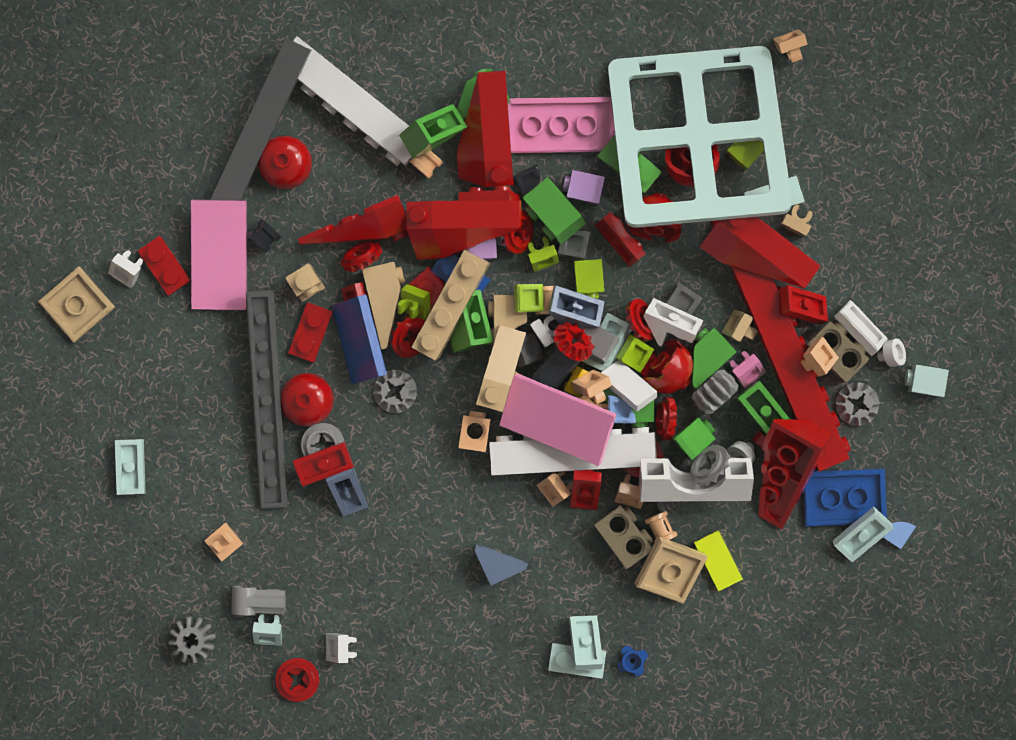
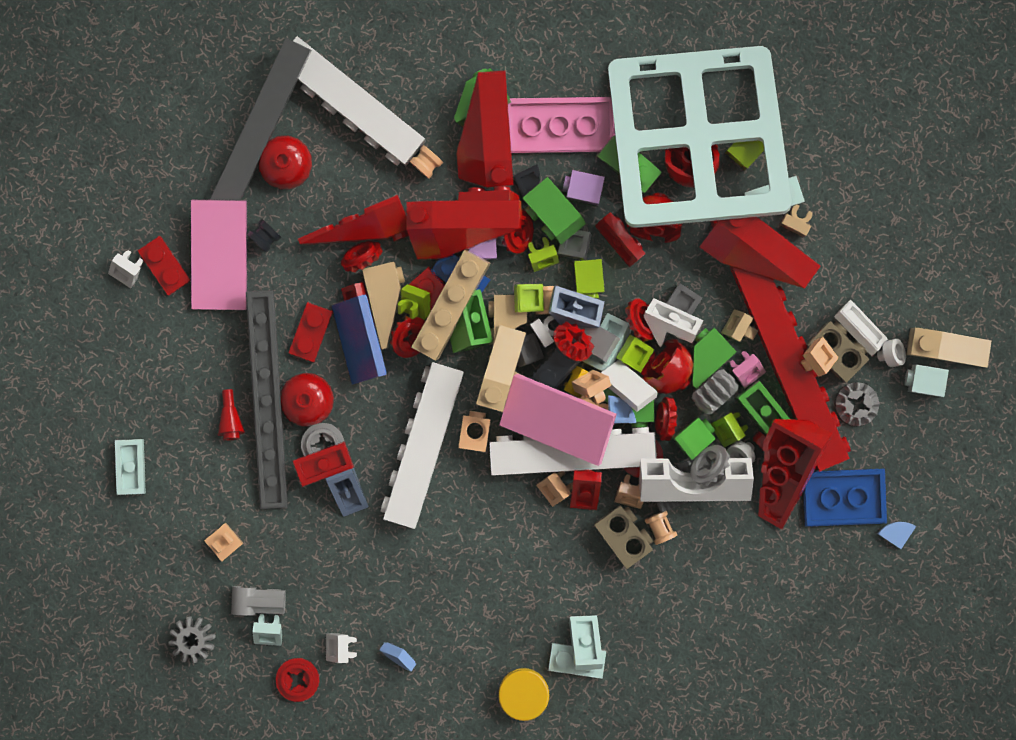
tan tile [38,266,116,343] -> none
tan brick [285,263,325,302] -> none
light grey gear [373,370,417,413] -> none
bright green slope [399,104,467,158] -> none
sand blue slope [475,544,528,586] -> none
blue plate [617,646,648,676] -> none
tan tile [634,536,708,604] -> none
neon yellow tile [694,530,743,591] -> none
light nougat tile [773,29,808,63] -> none
red plate [780,285,828,325] -> none
light aqua plate [833,507,893,562] -> none
none -> red cone [218,389,245,441]
none -> white brick [380,362,464,529]
none -> light blue tile [380,642,416,672]
none -> yellow head [499,668,549,721]
none -> lime tile [711,413,748,447]
none -> tan slope [906,327,991,368]

